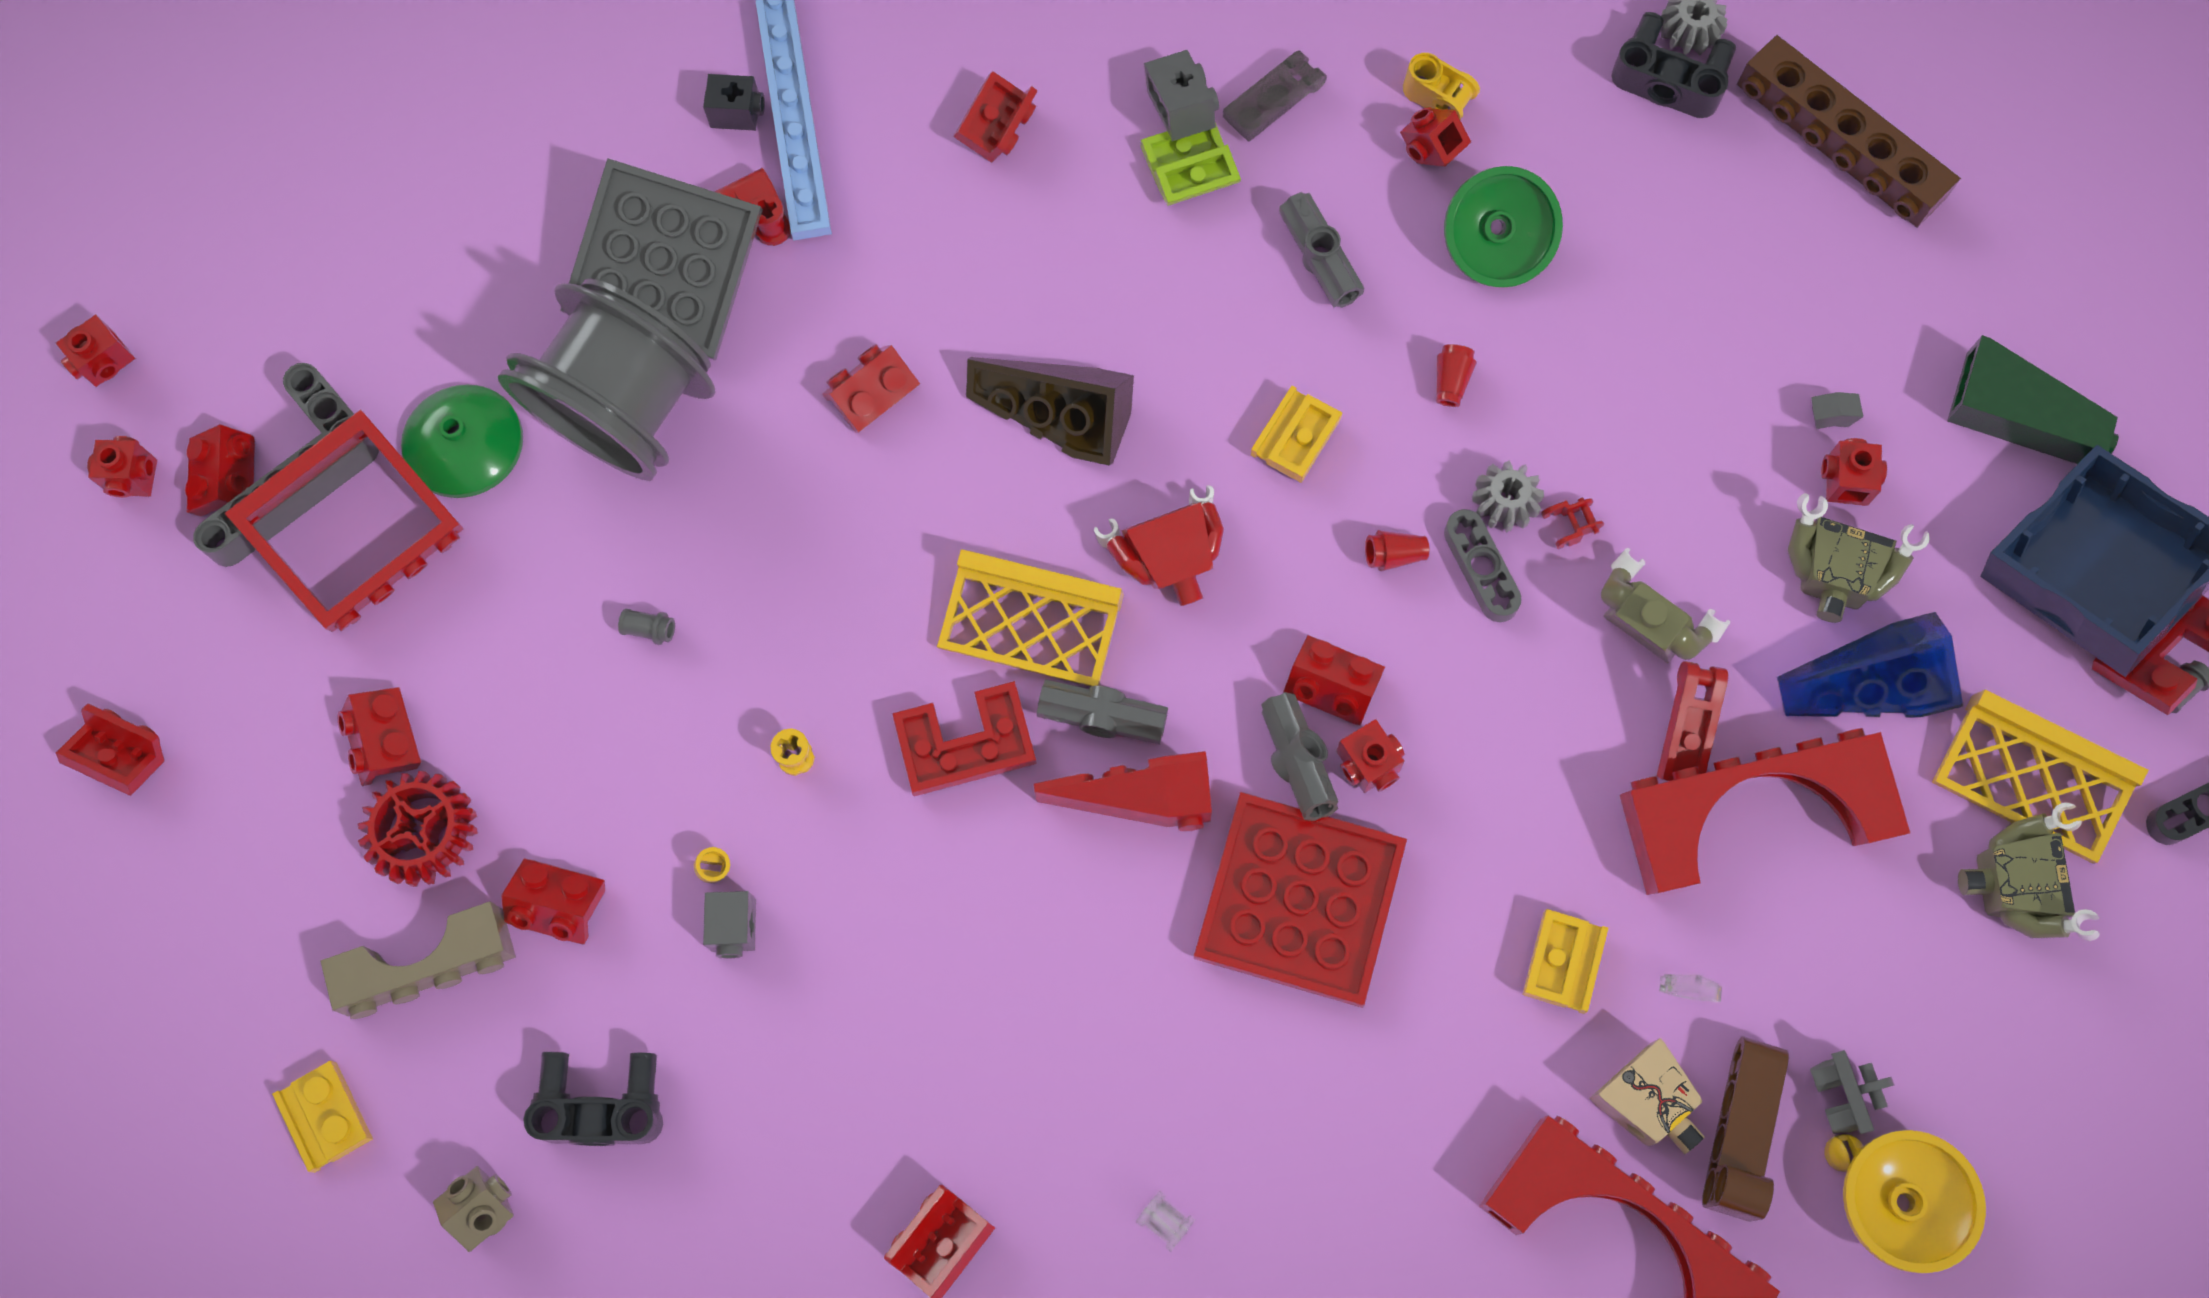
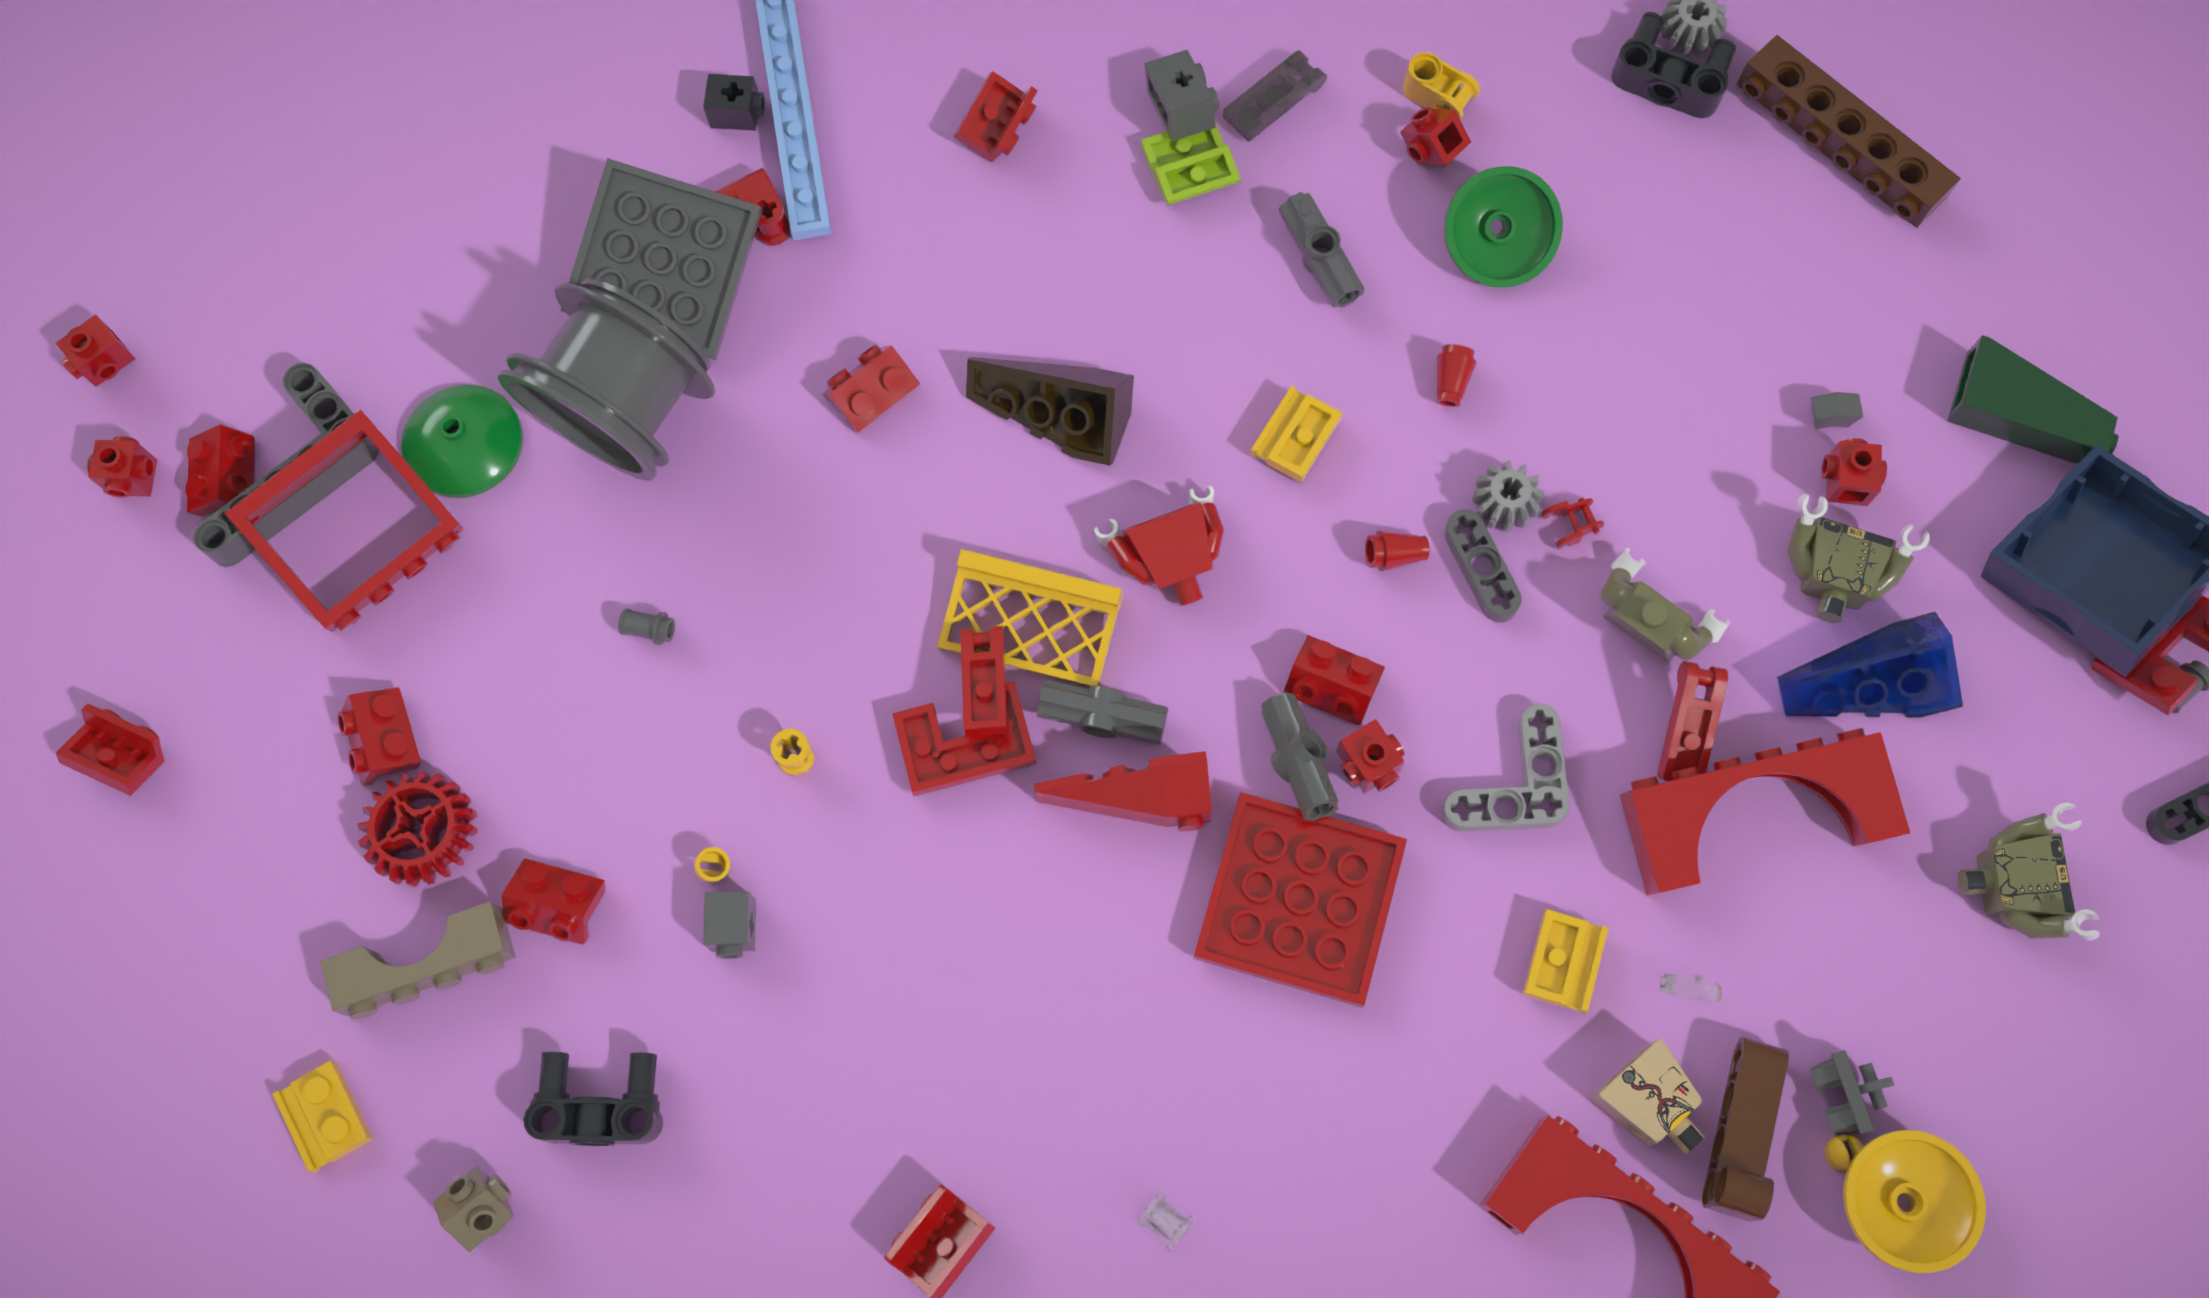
yellow fence [1932,689,2149,864] -> none
none -> red plate [960,626,1008,737]
none -> light grey beam [1442,703,1569,832]

